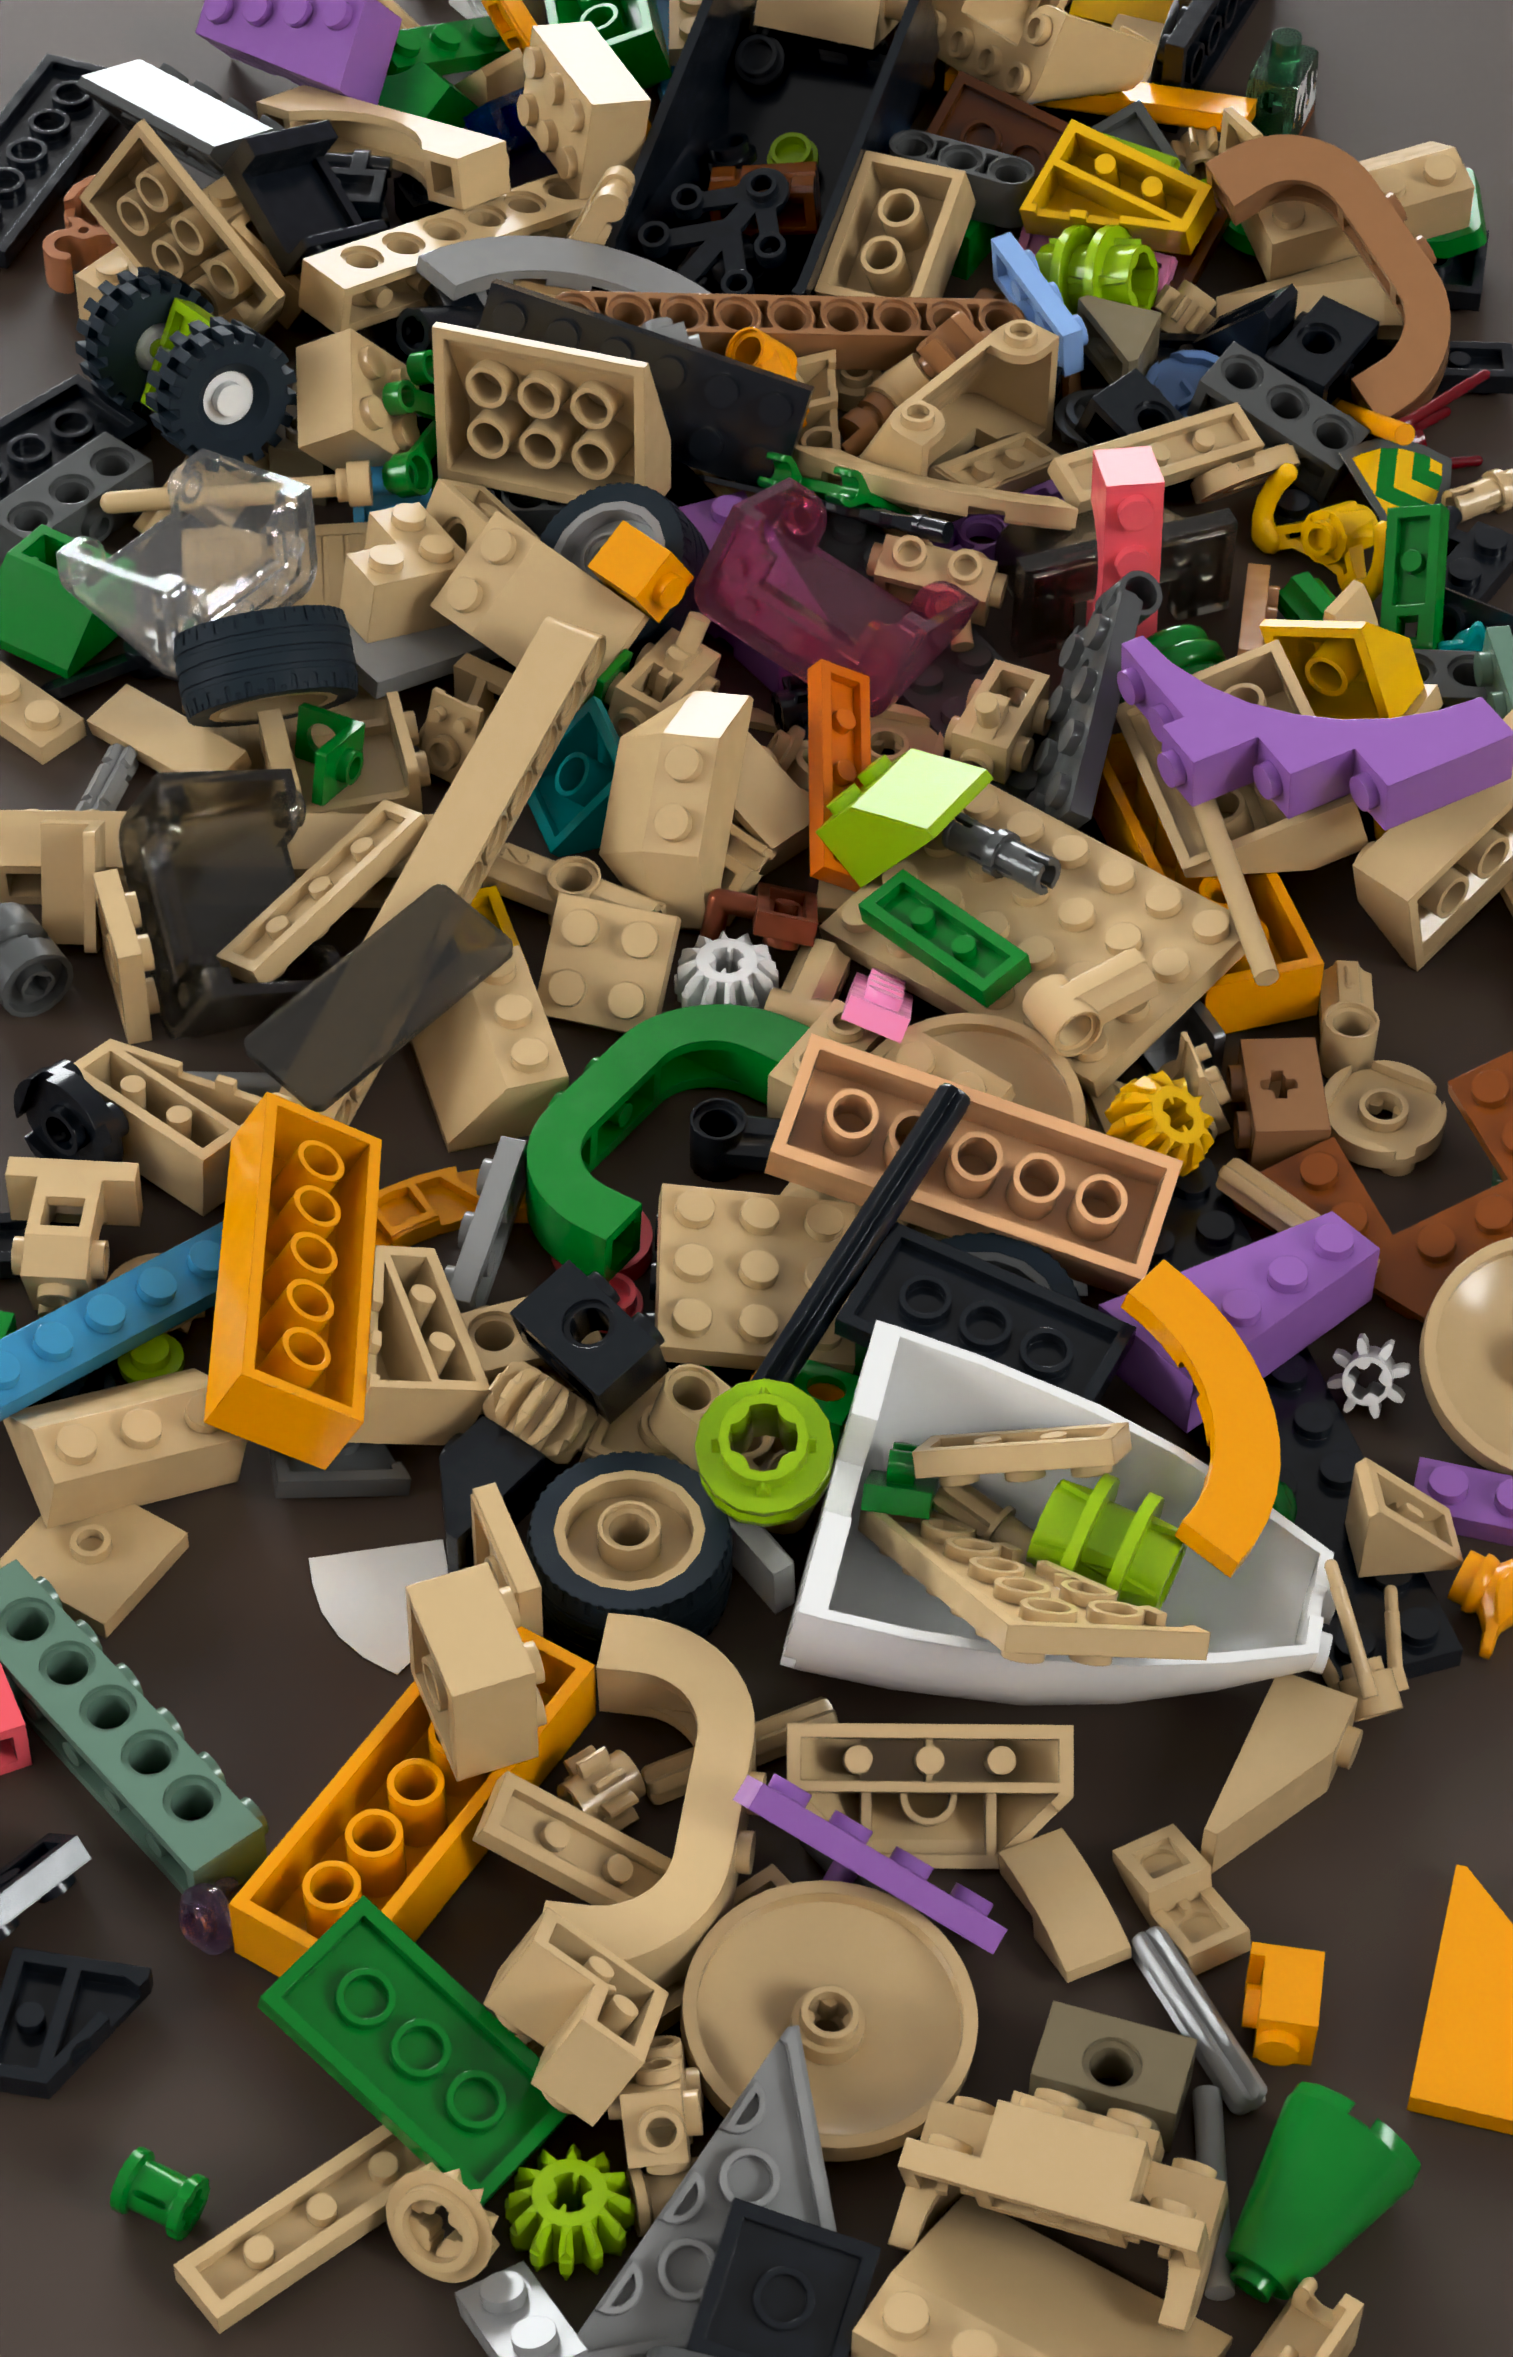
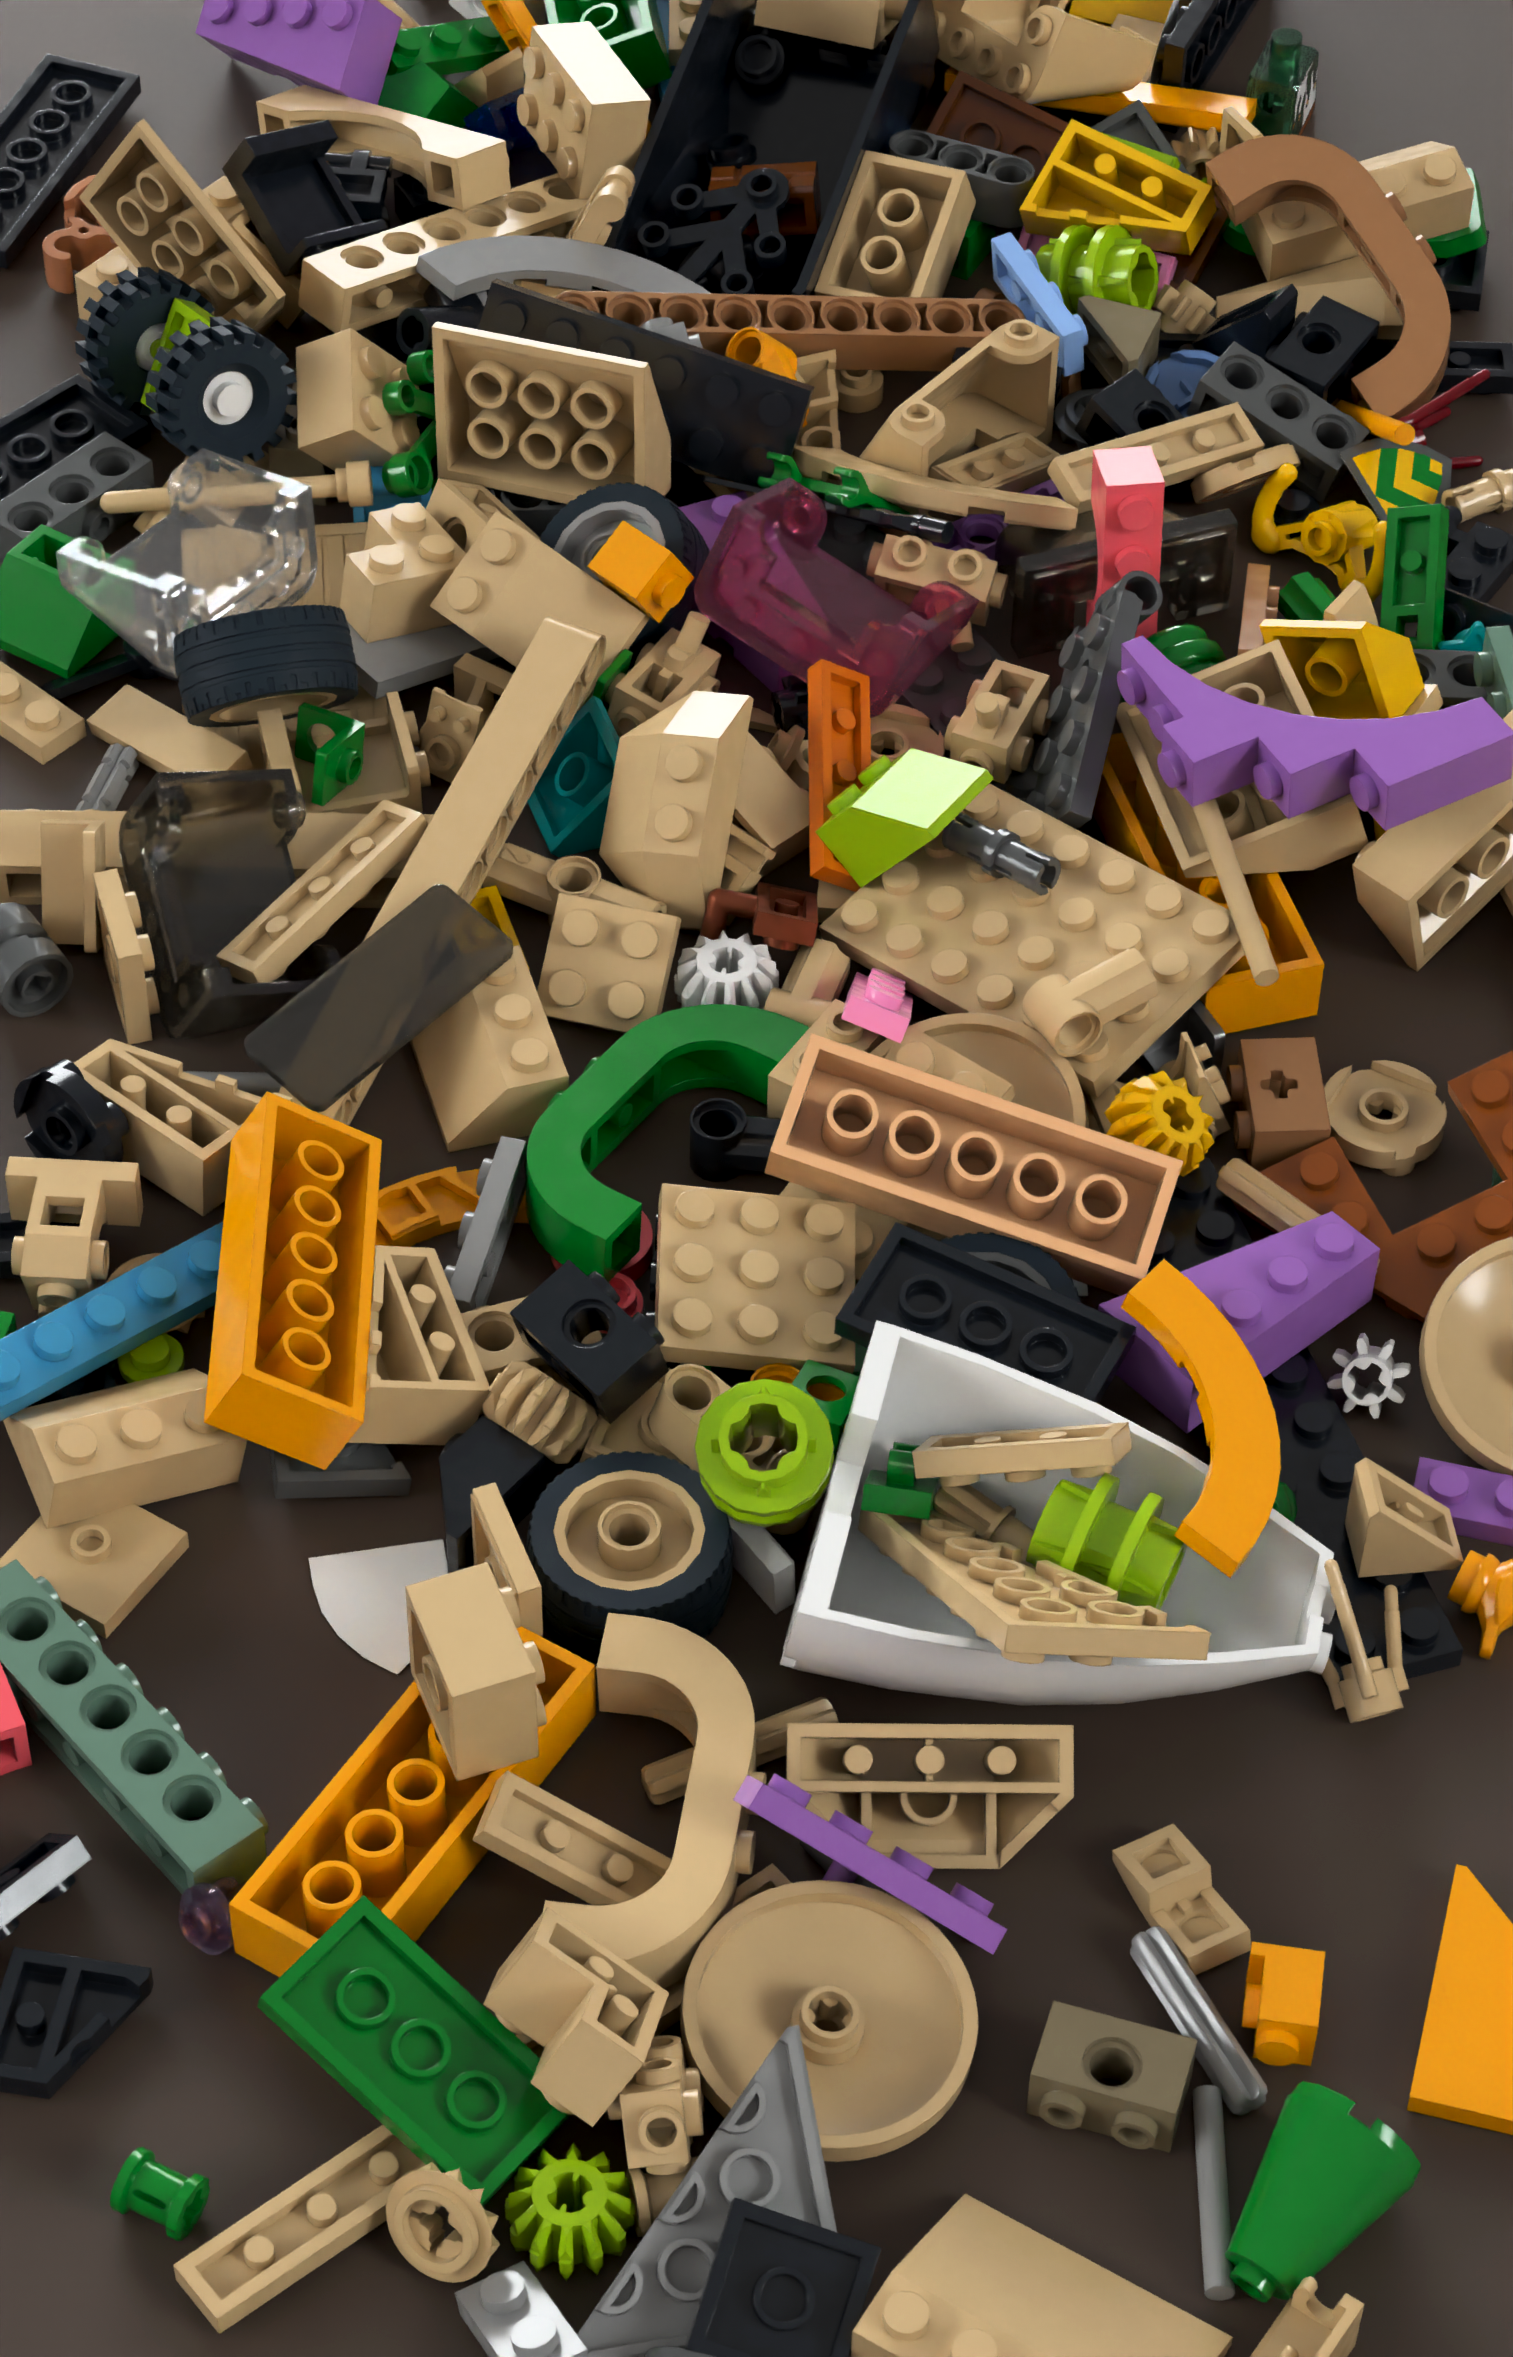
slope [76,59,285,180] -> none
tan gear [557,1744,646,1831] -> none
black axle [751,1083,970,1384] -> none
lime plate [767,132,820,166] -> none
medium nougat piece [838,311,985,457] -> none
green plate [858,869,1032,1008] -> none
tan piece [888,2088,1230,2333] -> none
tan slope [998,1828,1132,1983] -> none
tan slope [1200,1674,1363,1874] -> none
tan piece [1318,960,1380,1079] -> none

